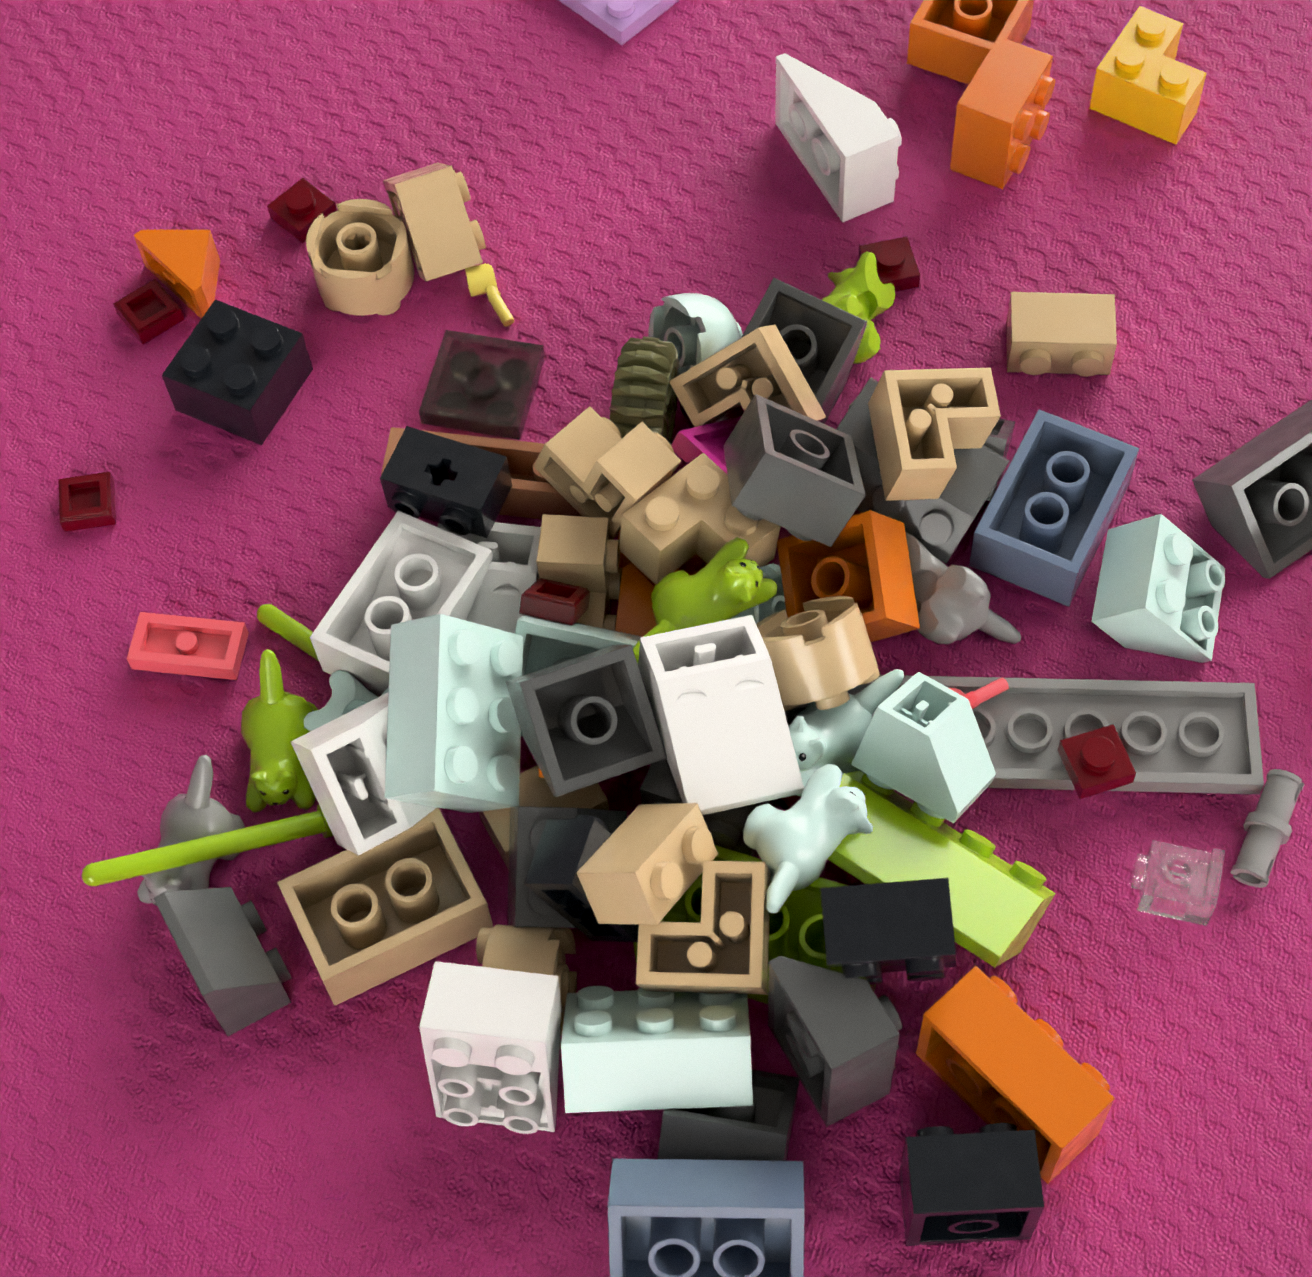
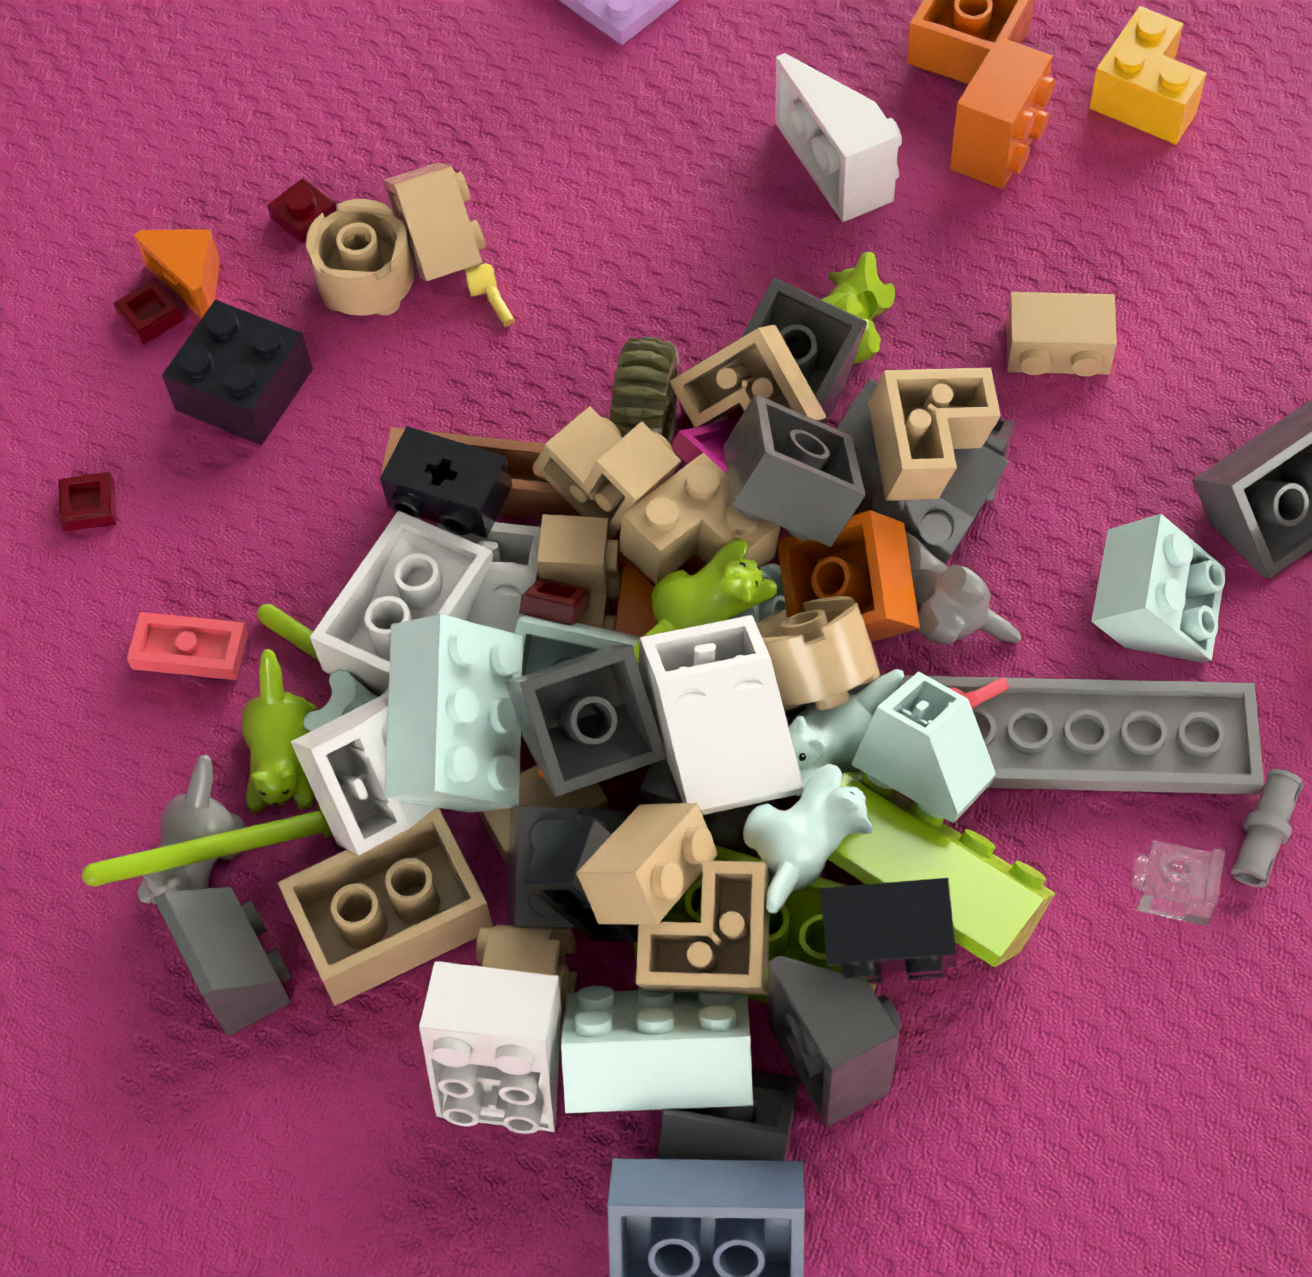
clear smoke plate [419,330,545,440] -> none
light aqua cylinder [648,293,743,374] -> none
dark red plate [859,236,920,292] -> none
black brick [899,1123,1044,1246] -> none
orange brick [916,966,1115,1184] -> none
sand blue brick [969,409,1139,607] -> none
dark red plate [1058,724,1136,799] -> none

